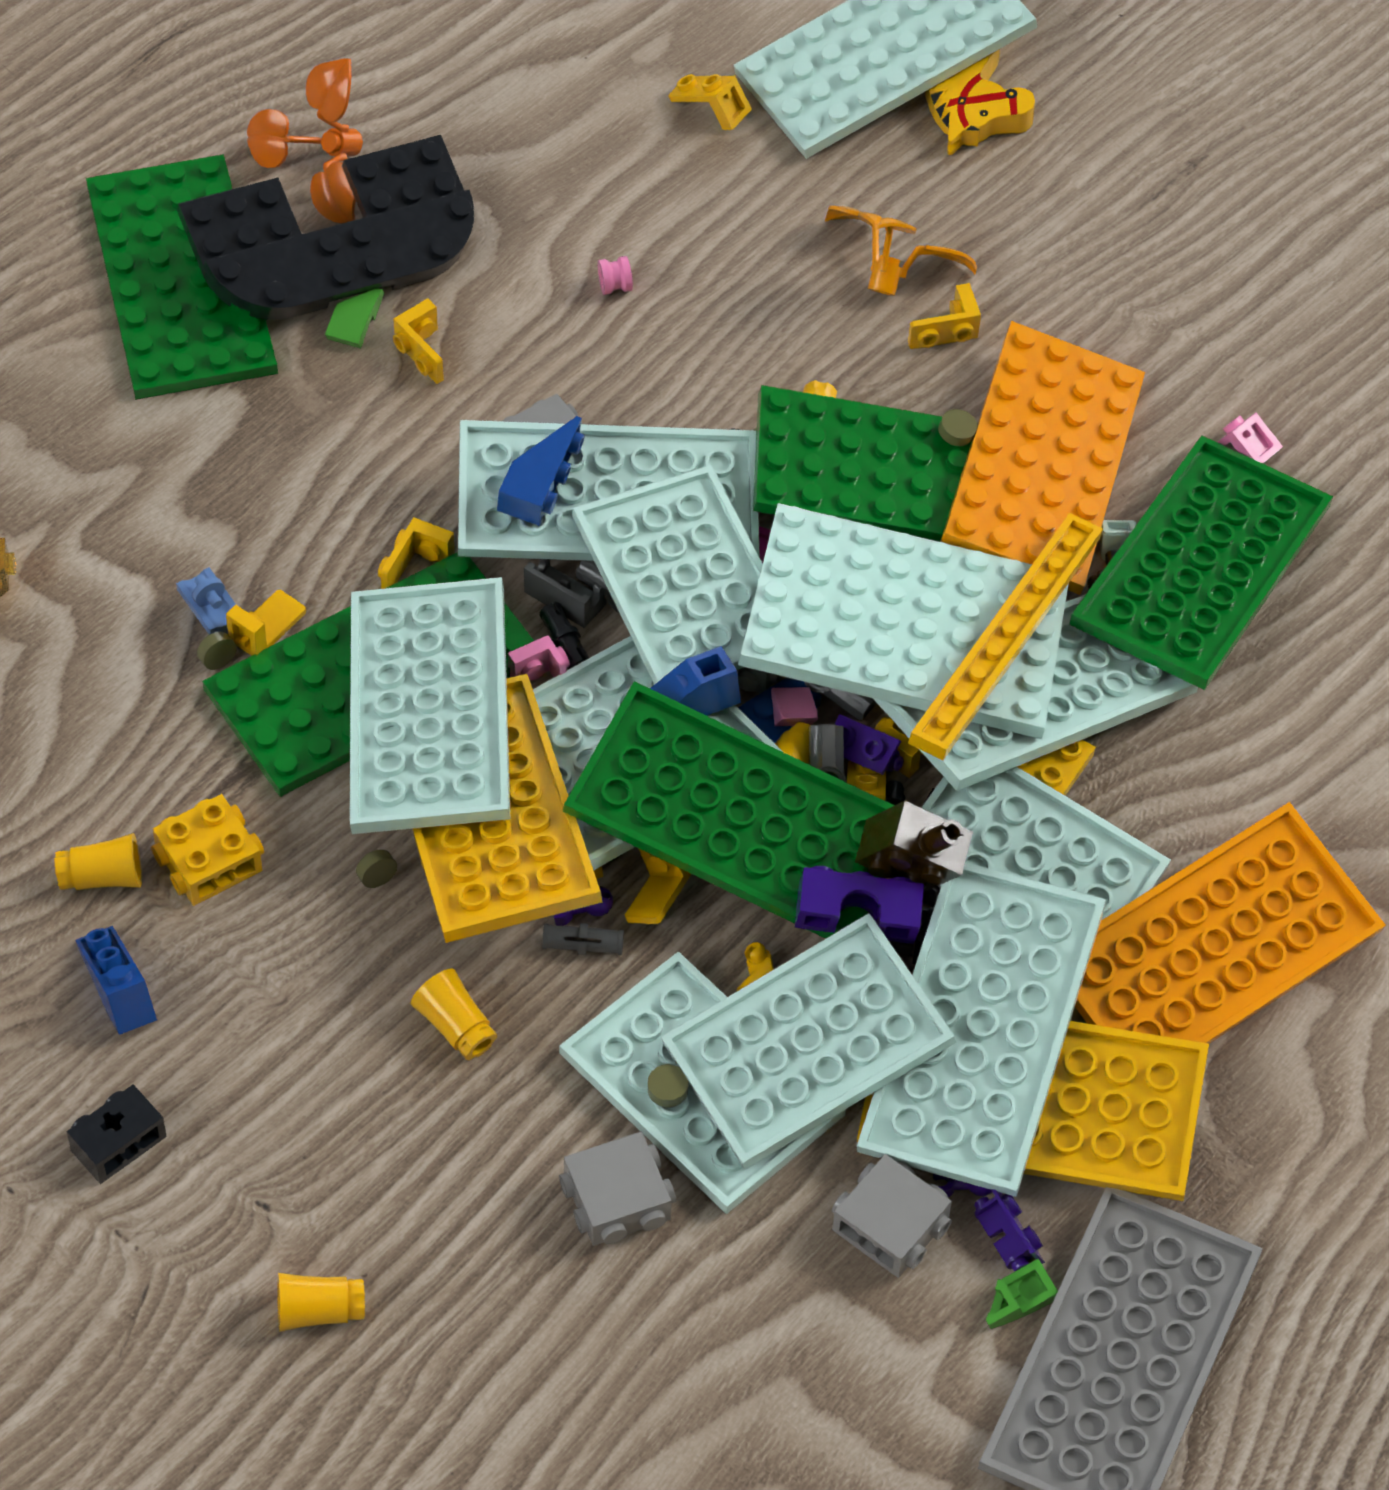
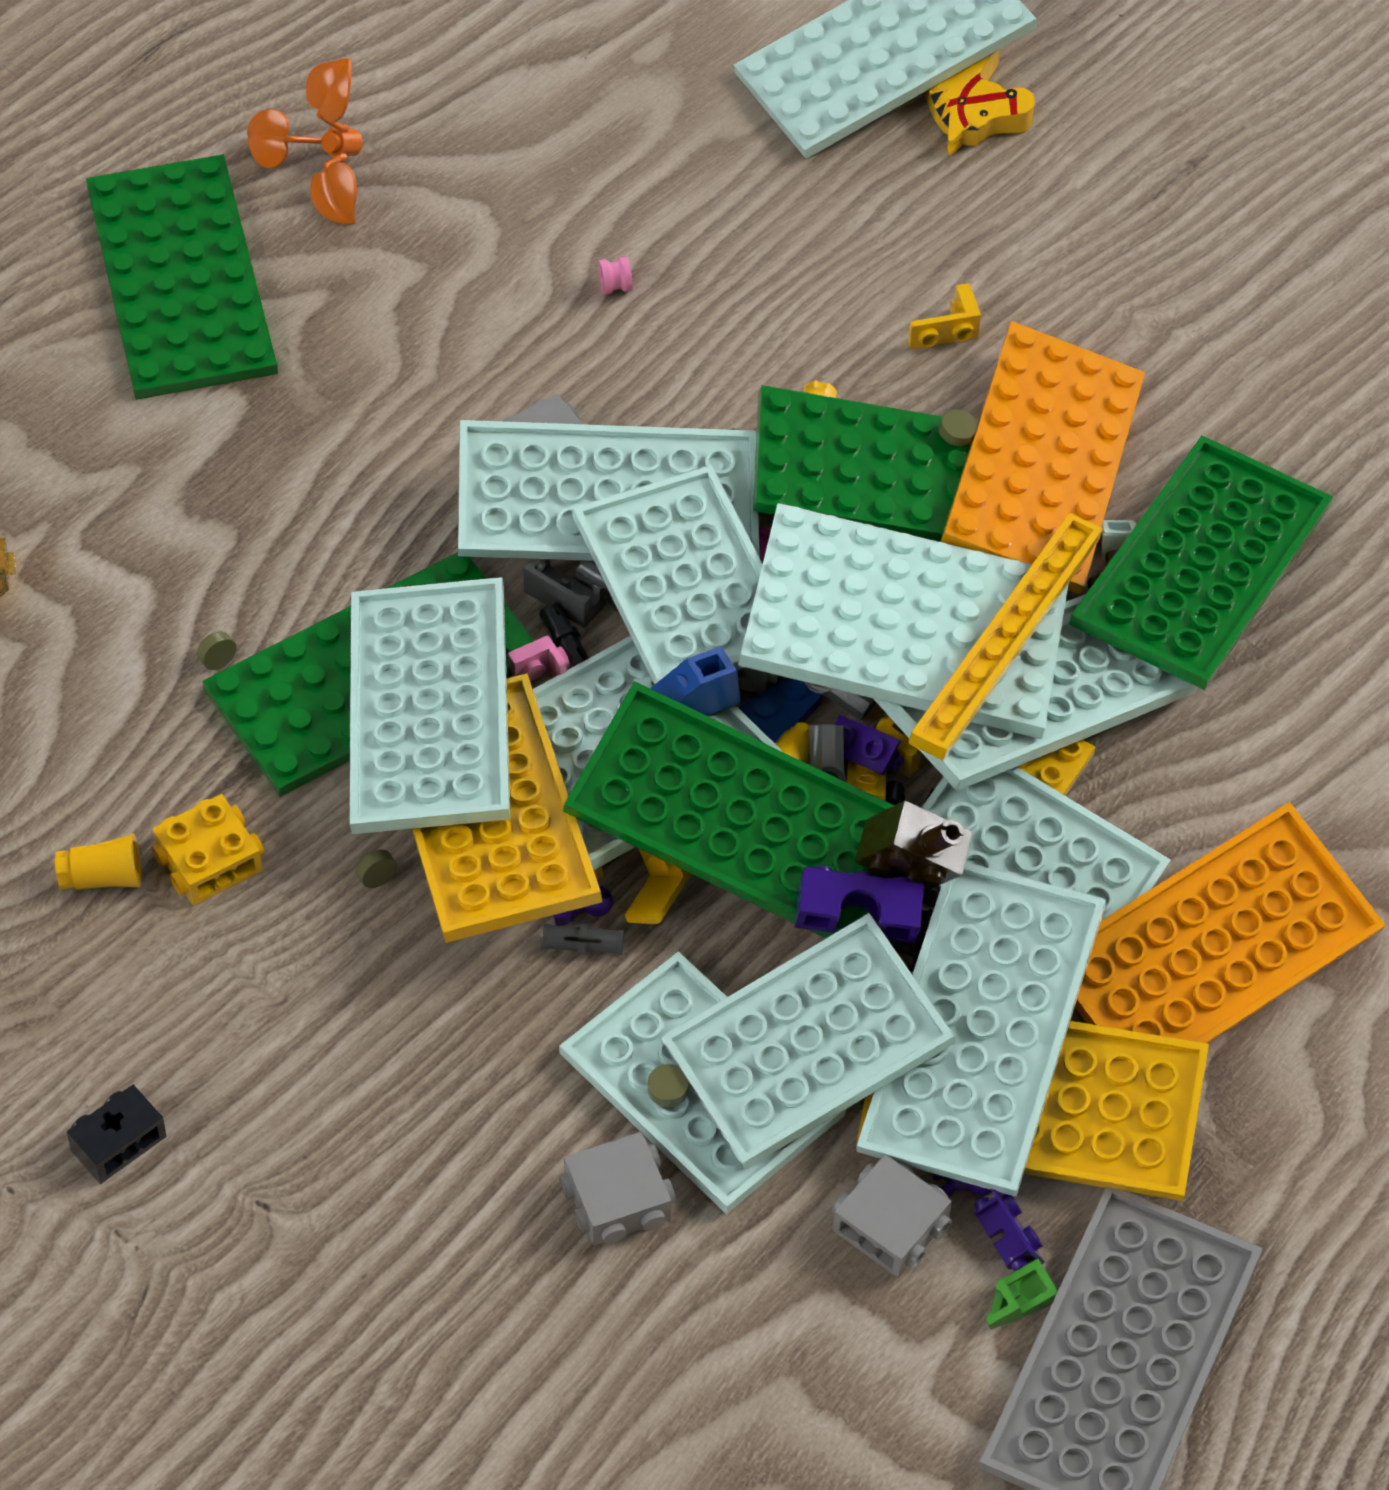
blue slope [75,926,157,1035] -> none
medium blue hips [176,567,236,635] -> none
black plate [177,135,474,320] -> none
yellow bracket [226,589,306,656] -> none
yellow plant [277,1272,365,1332] -> none
bright green slope [325,288,384,349] -> none
yellow bracket [378,517,455,589] -> none
yellow bracket [393,298,444,384] -> none
yellow plant [410,968,497,1061] -> none
blue slope [497,416,585,526] -> none
yellow bracket [668,74,752,130] -> none
yellow arm [737,942,774,991] -> none
bright pink slope [771,687,818,726] -> none
light orange plant [825,206,977,296] -> none
bright pink bracket [1218,413,1283,463] -> none

